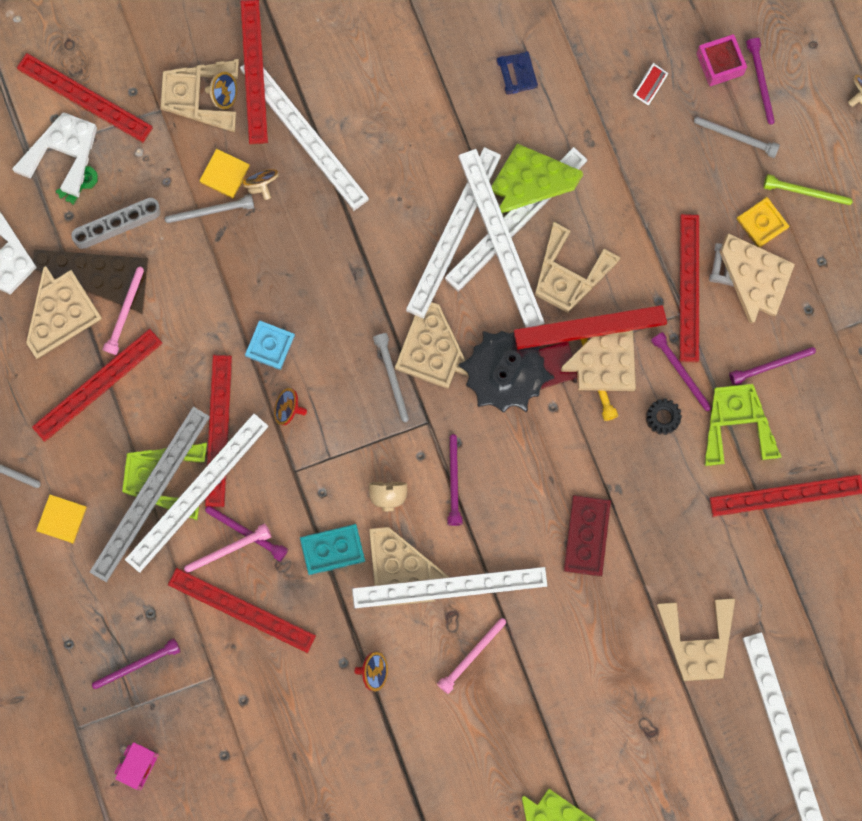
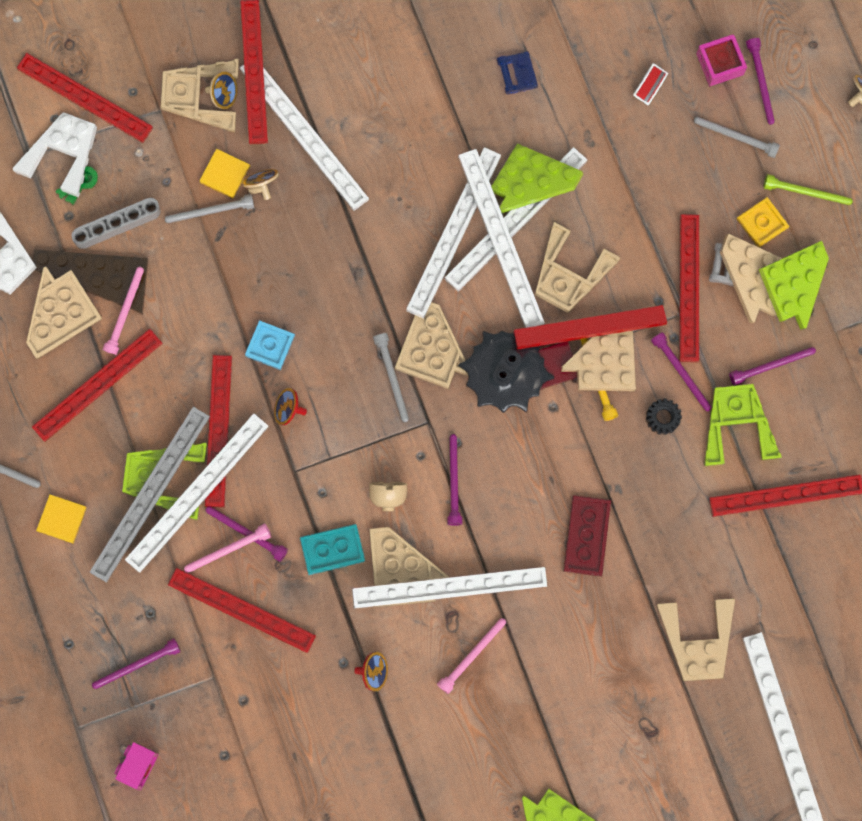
none -> lime wing [758,241,829,330]

